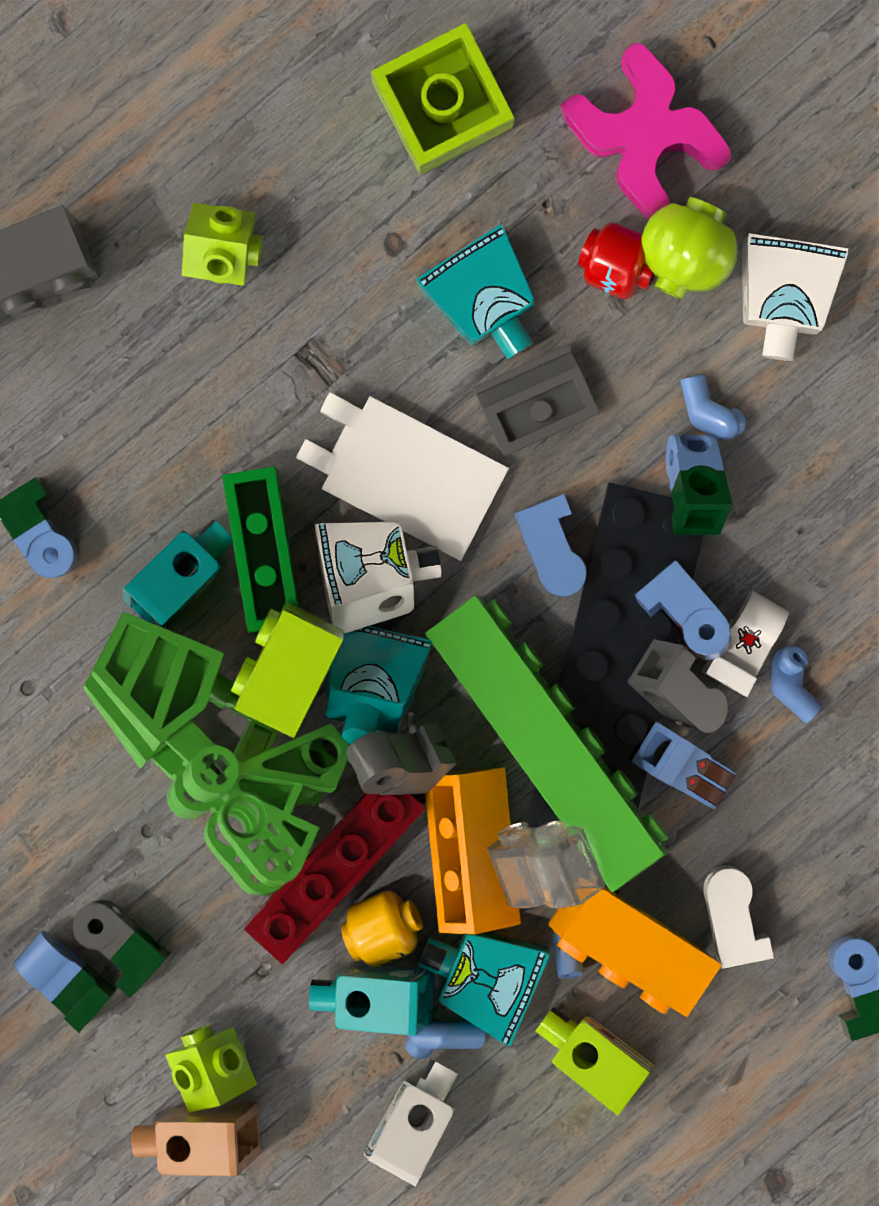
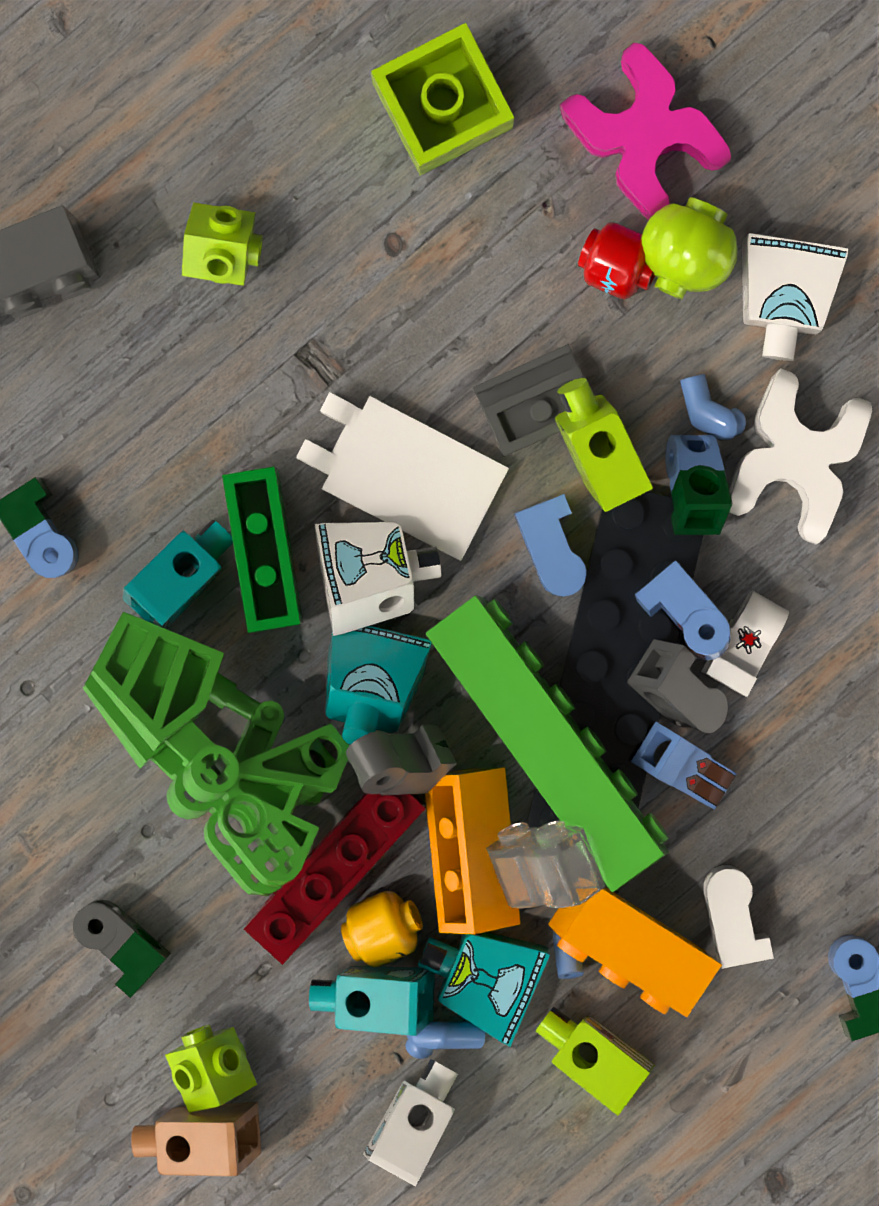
leg [13,931,117,1033] -> none
lime brick [231,602,343,738] -> none
teal torso [416,224,535,360] -> none
medium blue arm [770,645,823,724] -> none
none -> lime torso [555,378,653,512]
none -> white piece [729,368,872,545]

